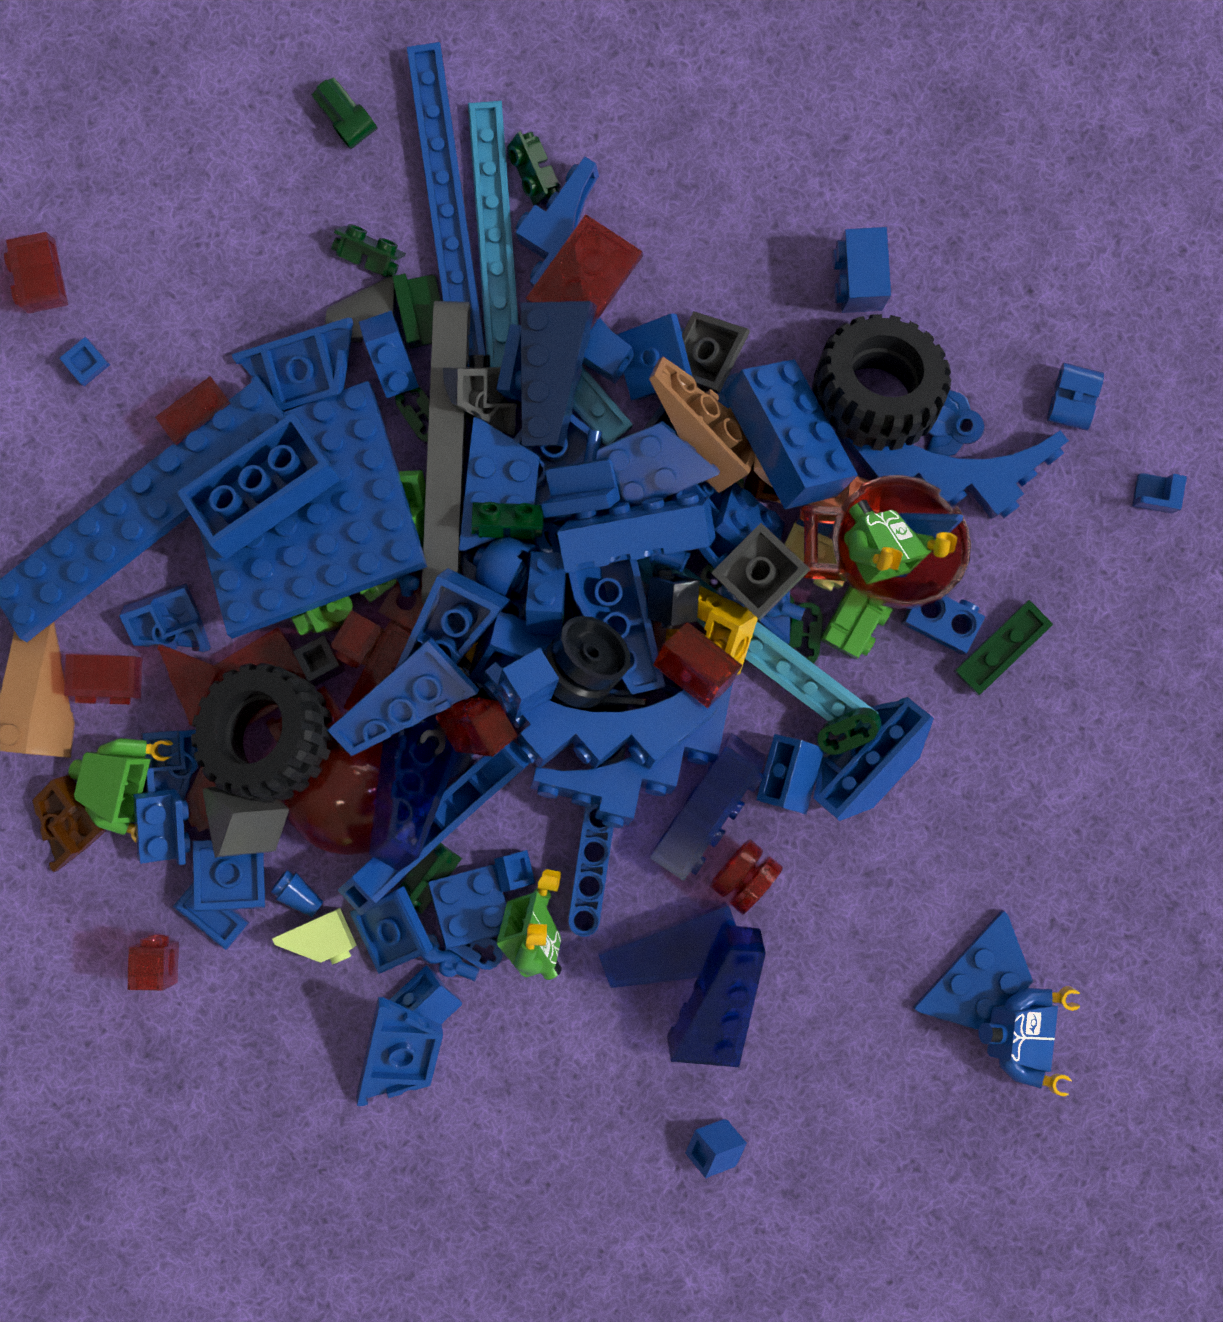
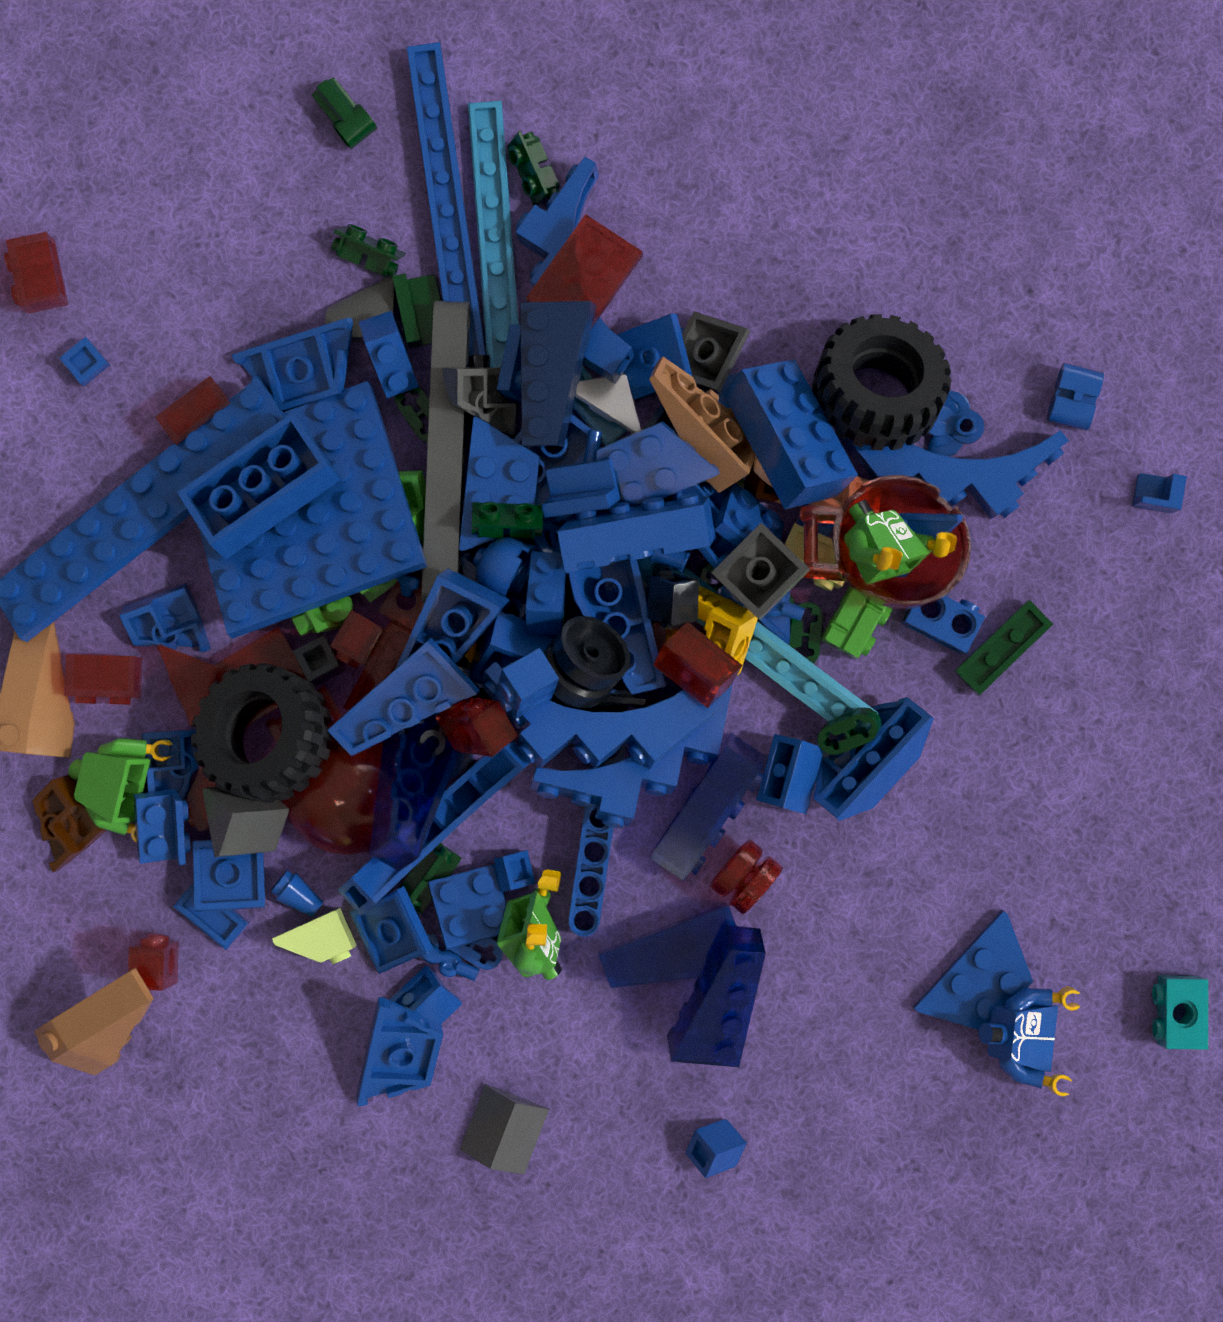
blue brick [832,227,891,313] -> none
none -> medium nougat wedge [34,968,154,1075]
none -> dark grey slope [460,1084,549,1175]
none -> white tile [575,375,641,434]
none -> teal brick [1152,975,1208,1050]

